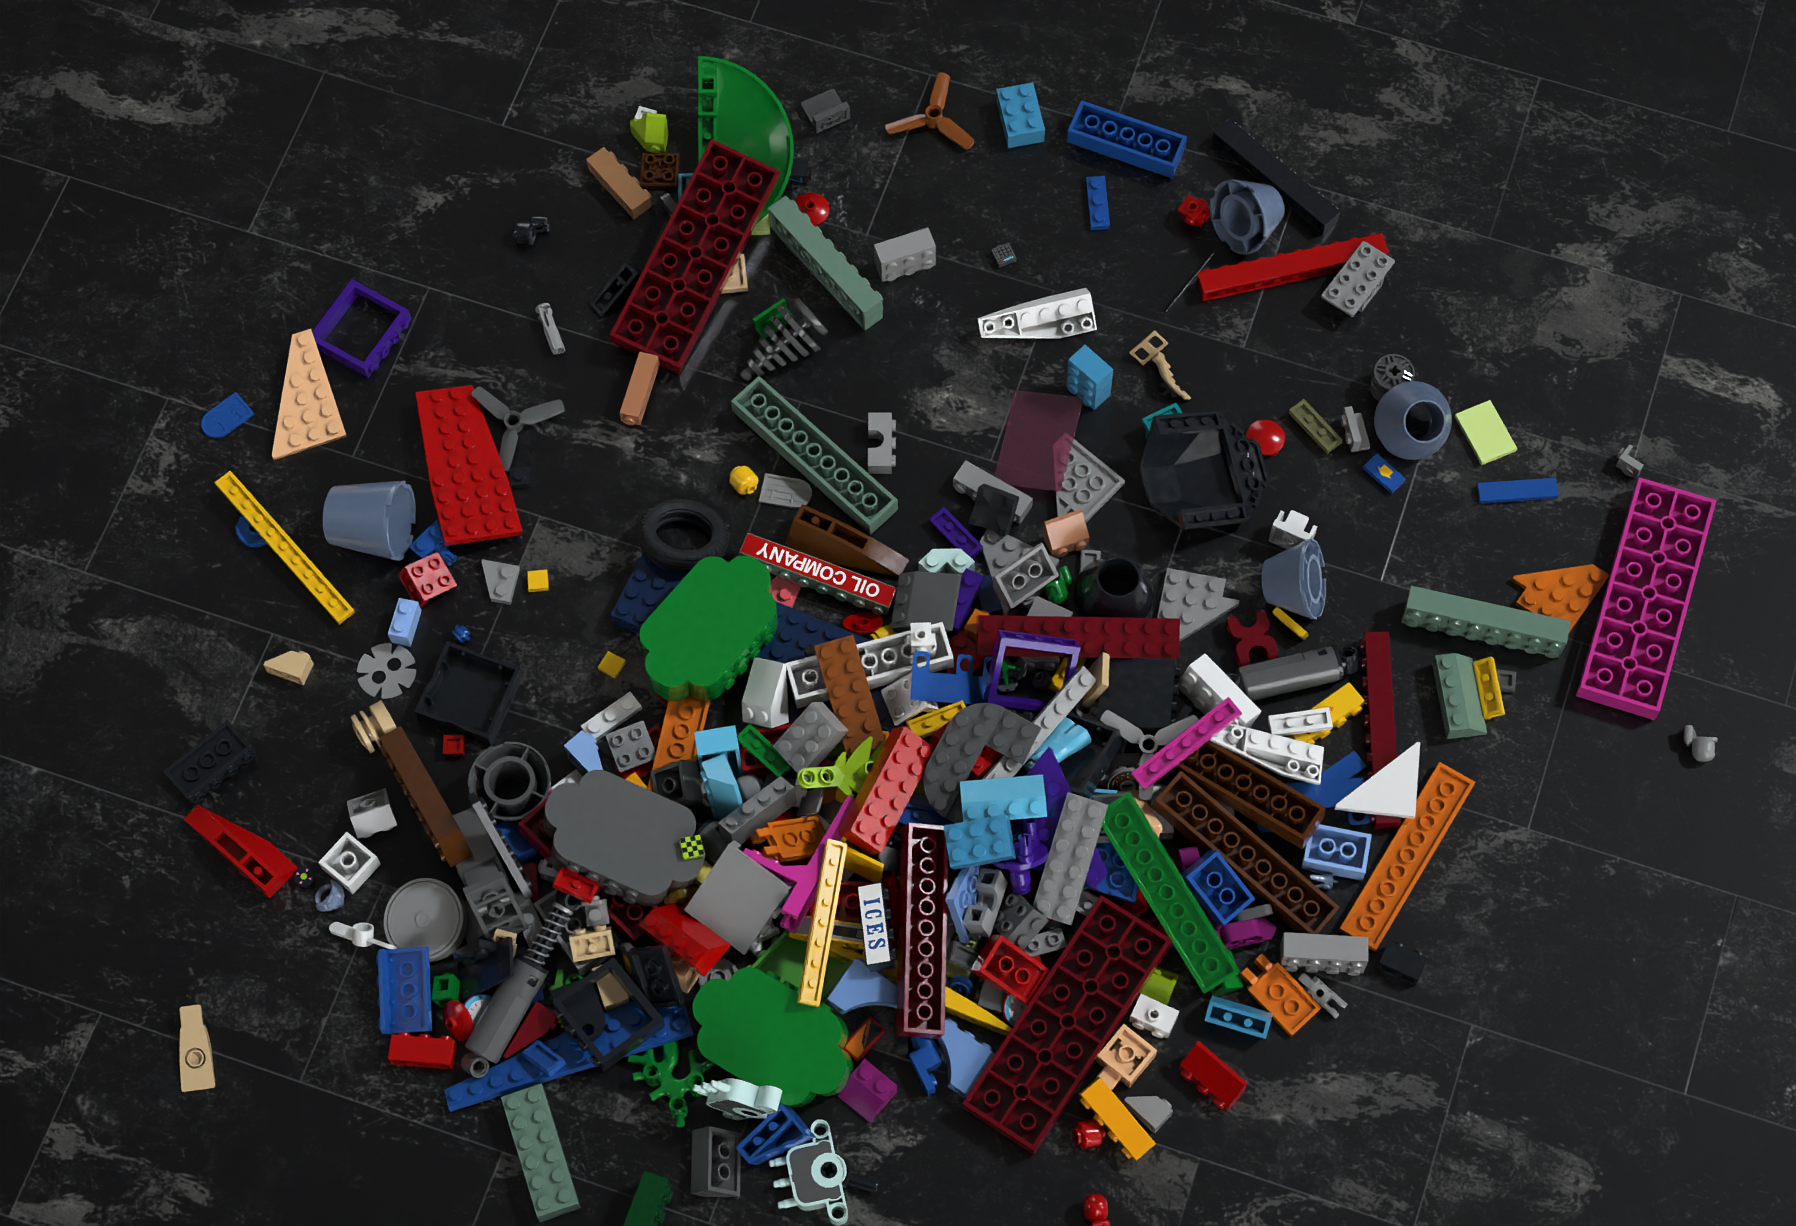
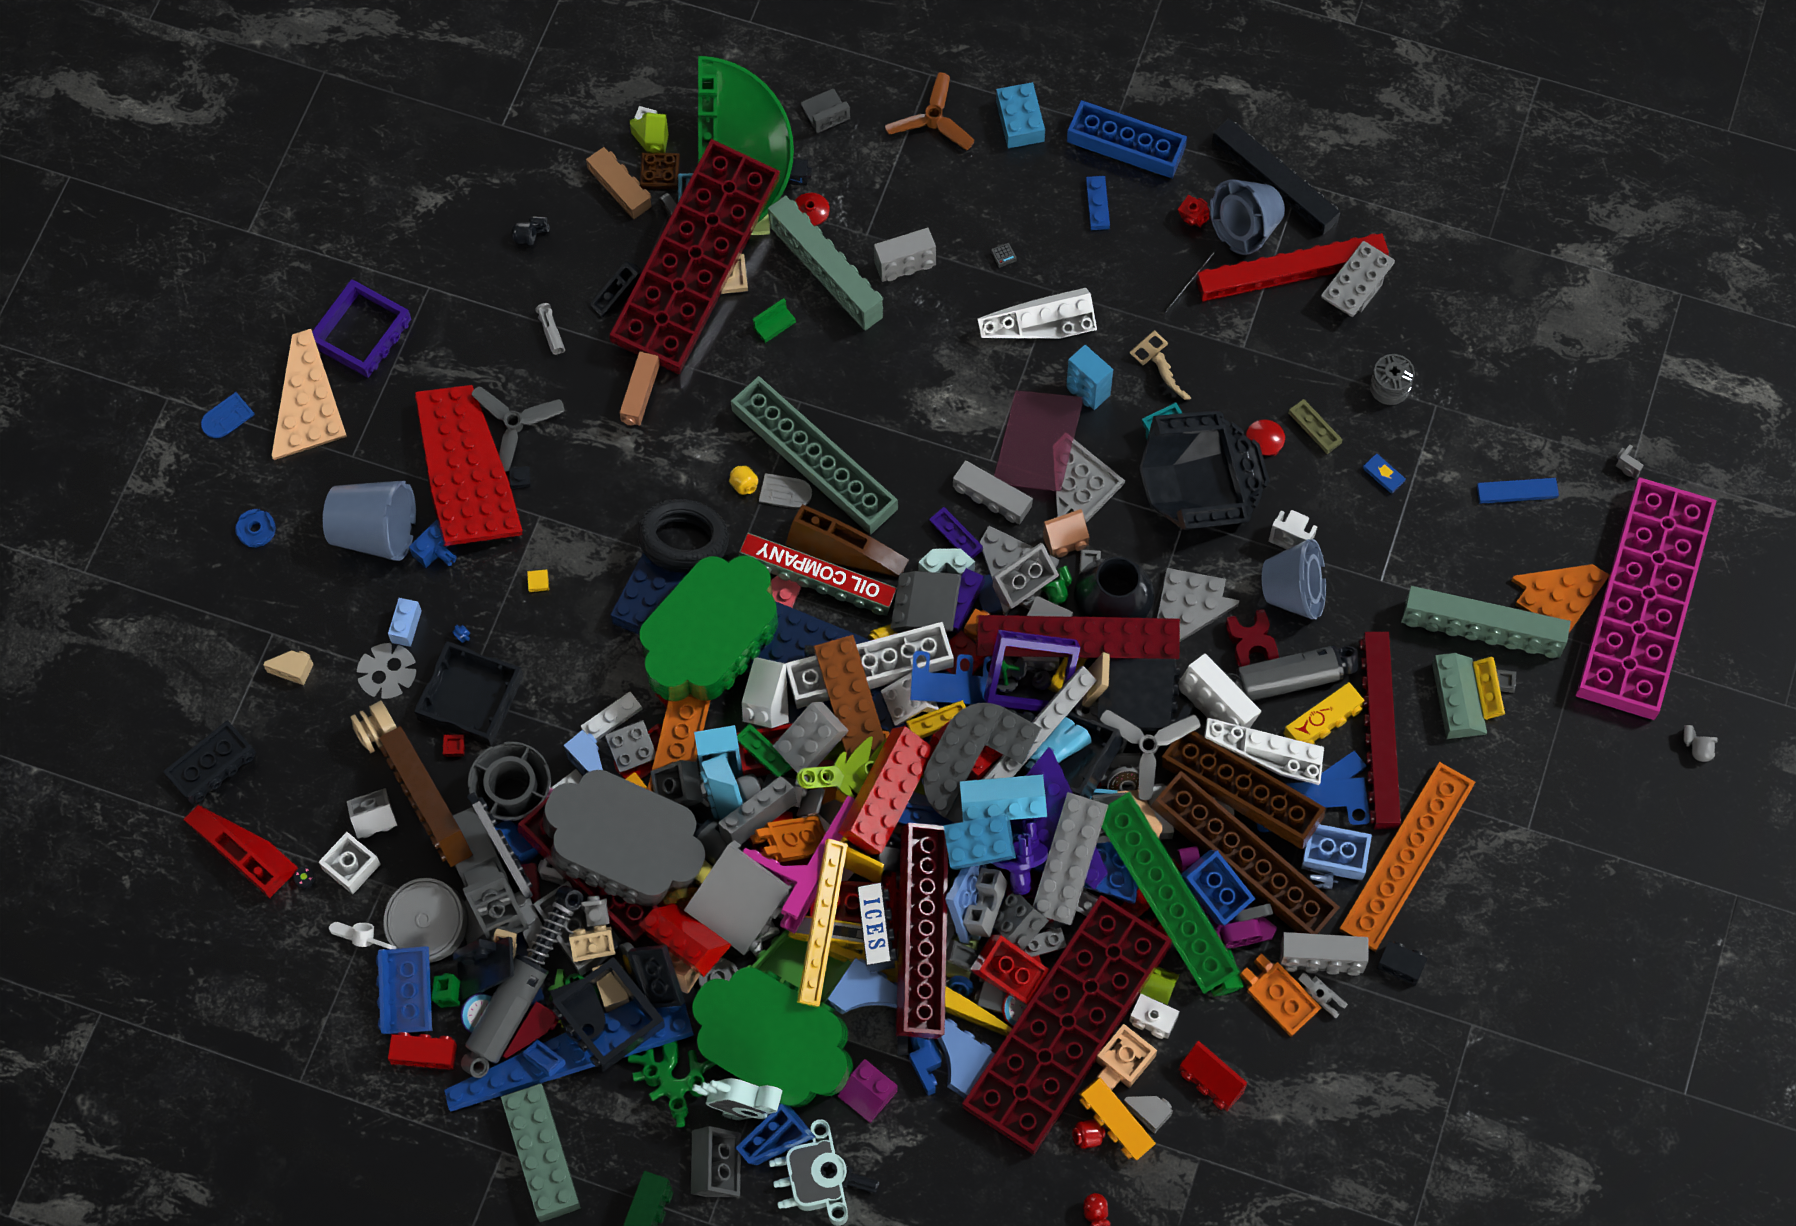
tan piece [180,1005,215,1092] -> none
yellow plate [215,471,355,625] -> none
sand blue piece [315,879,345,912] -> none
bracket [398,552,457,608] -> none
red dish [443,1000,473,1041] -> none
light grey wing [482,559,520,605] -> none
red panel [552,867,600,904] -> none
yellow tile [598,651,626,679] -> none
tile [679,835,704,860] -> none
dark grey plant [740,298,829,381] -> none
red dish [843,612,883,635] -> none
slope [843,1017,886,1063] -> none
light grey arch [868,413,896,474] -> none
white brick [907,622,936,653] -> none
black brick [969,484,1020,537] -> none
dark pink plate [1131,697,1242,790] -> none
dark azure brick [1204,996,1273,1039] -> none
white plate [1268,707,1333,736] -> none
yellow tile [1272,607,1309,640] -> none
white tile [1335,742,1420,819] -> none
light grey bracket [1340,406,1370,452] -> none
sand blue cone [1374,381,1452,460] -> none
yellowish green tile [1455,400,1517,465] -> none

